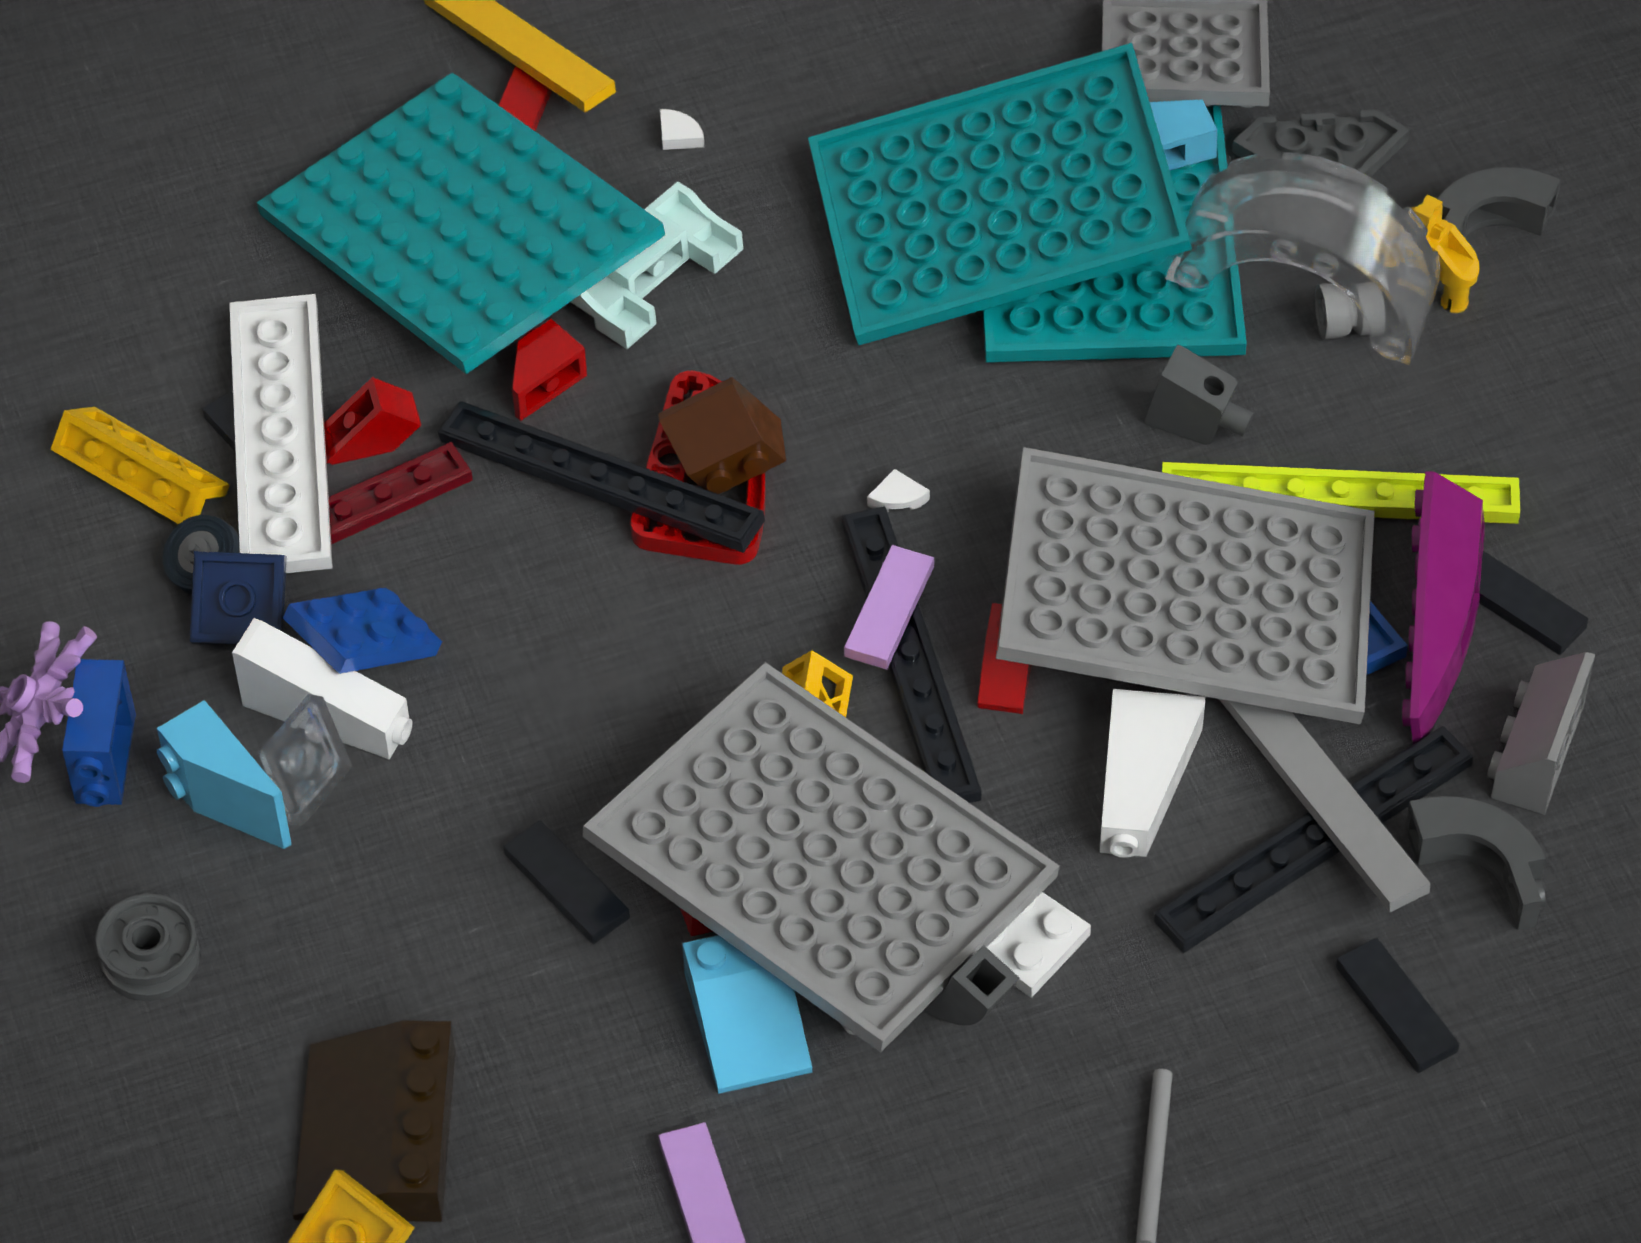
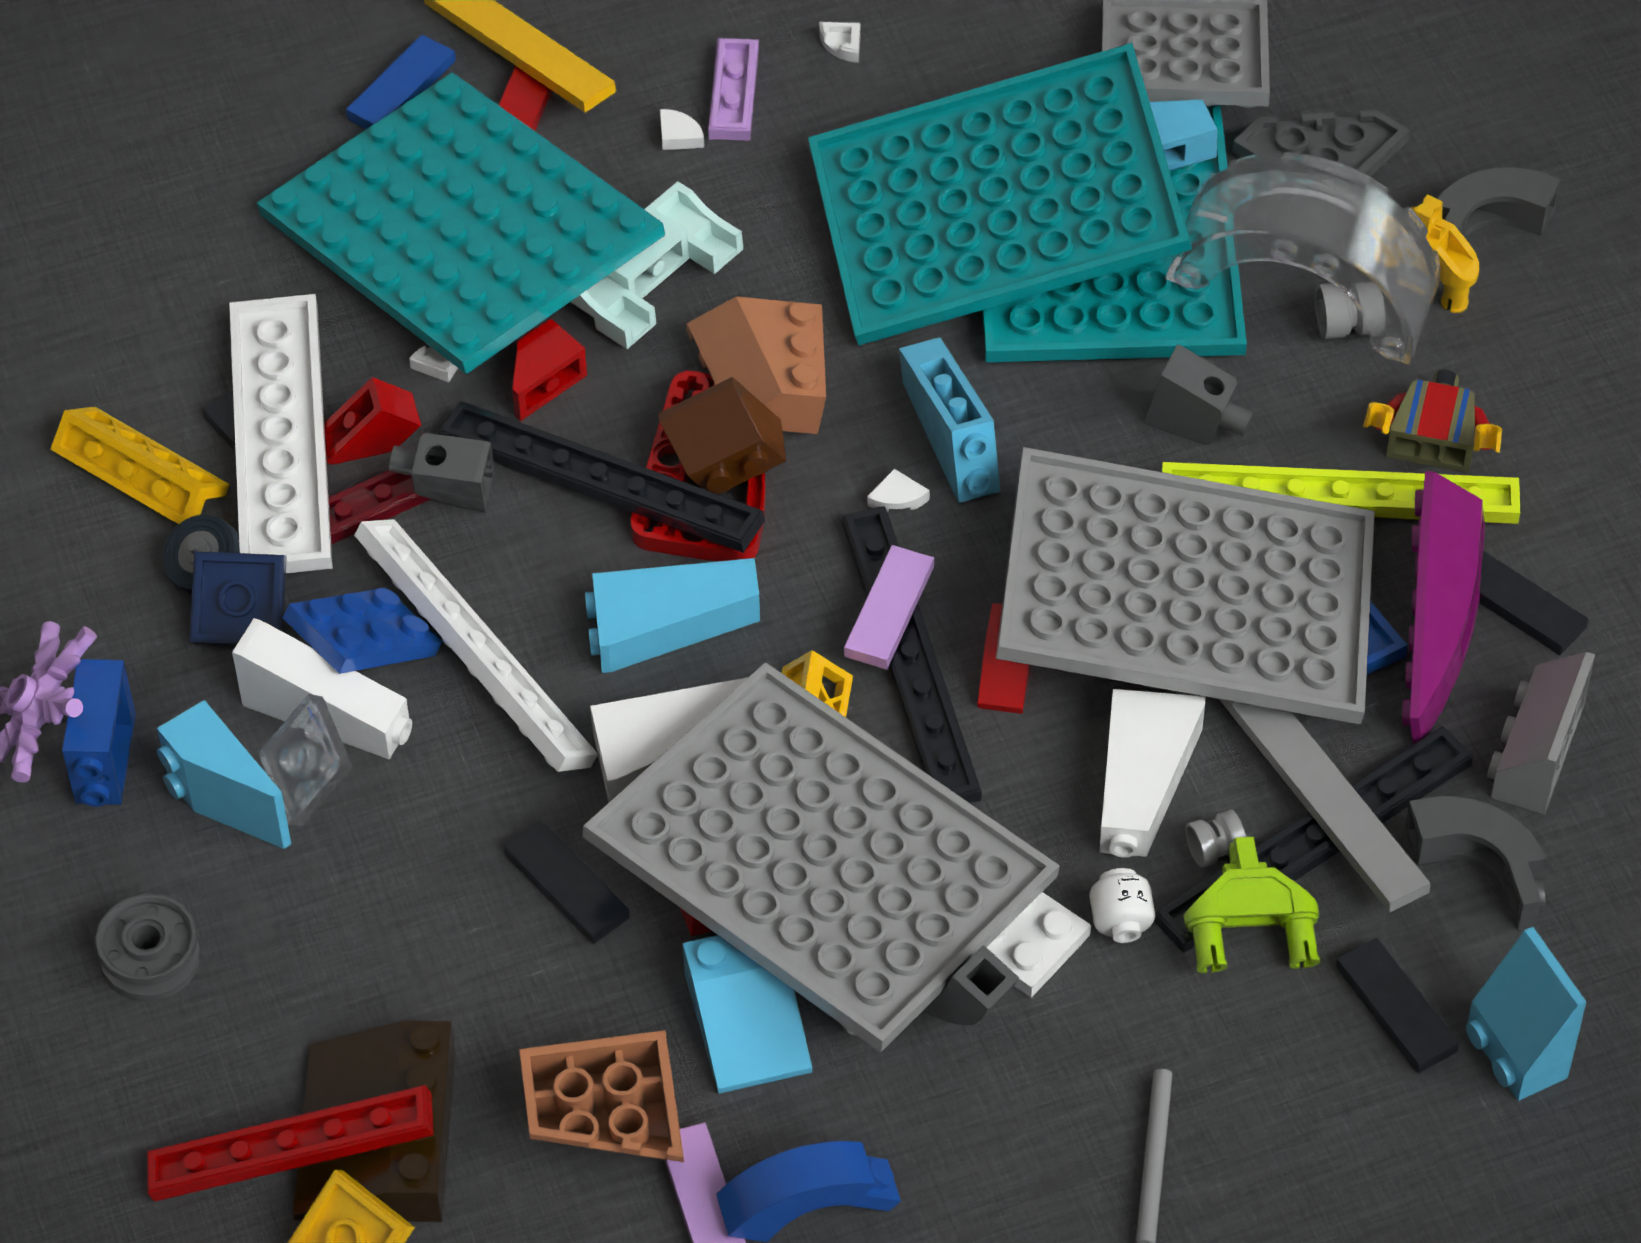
none -> red tile [147,1085,434,1202]
none -> blue tile [346,34,456,129]
none -> white plate [354,519,598,772]
none -> dark grey torso [389,433,495,512]
none -> white tile [409,346,458,382]
none -> nougat wedge [519,1030,684,1162]
none -> medium azure slope [585,558,760,673]
none -> white slope [590,677,748,803]
none -> nougat wedge [685,296,826,434]
none -> lavender tile [709,38,759,141]
none -> blue arch [716,1141,901,1242]
none -> white tile [819,22,860,63]
none -> medium azure slope [899,337,1001,503]
none -> white head [1089,868,1155,943]
none -> lime connector [1183,837,1320,973]
none -> light grey wheel [1185,809,1246,868]
none -> torso [1363,370,1502,473]
none -> medium azure slope [1466,927,1586,1101]

